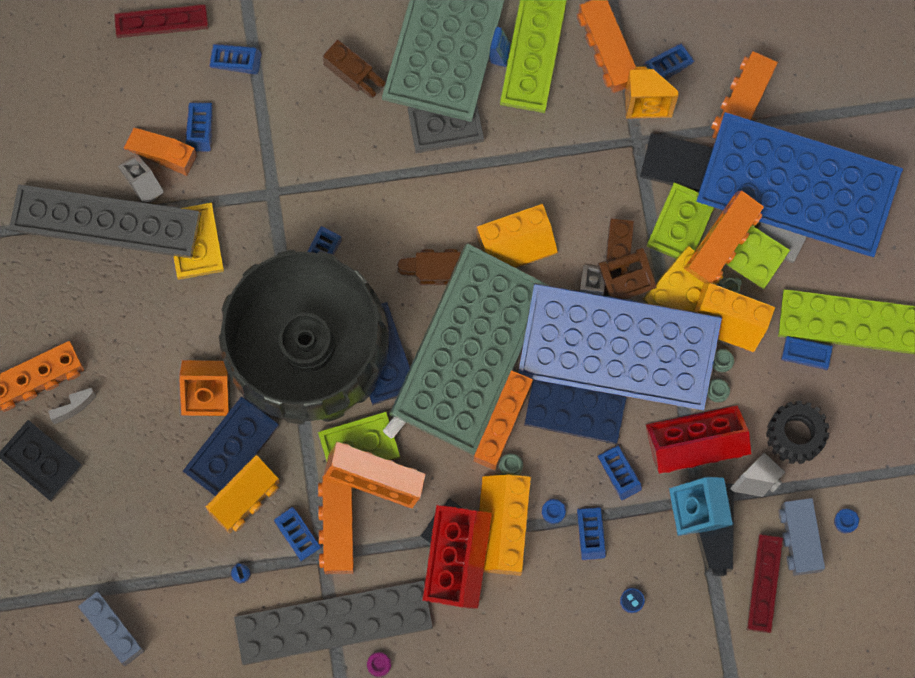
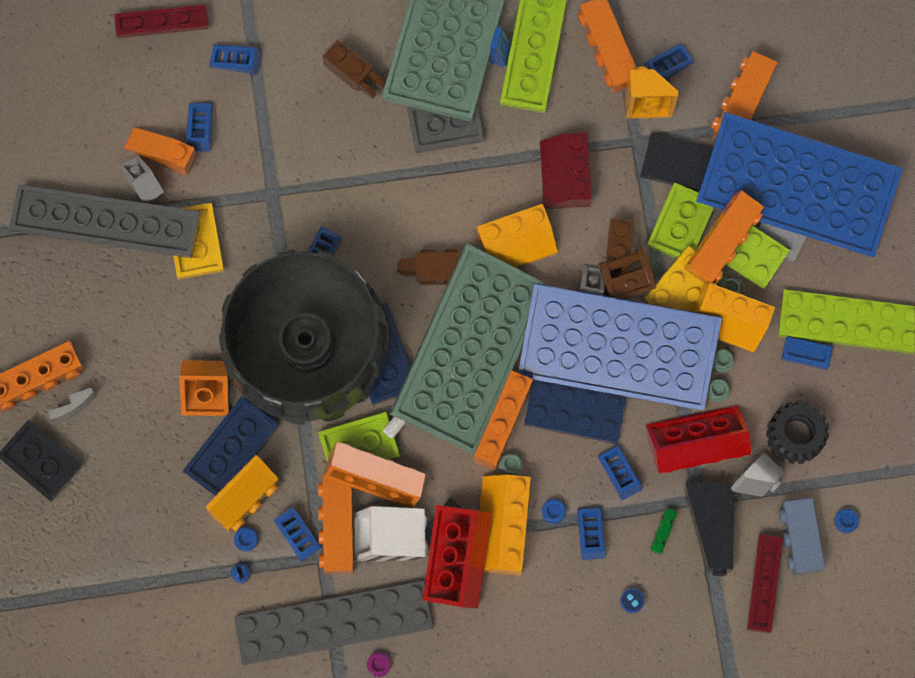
sand blue brick [78,591,144,666] -> none
dark azure slope [669,477,733,536] -> none
none -> blue tile [234,527,258,552]
none -> white slope [353,506,428,562]
none -> dark red slope [540,132,591,209]
none -> green axle [650,508,677,555]

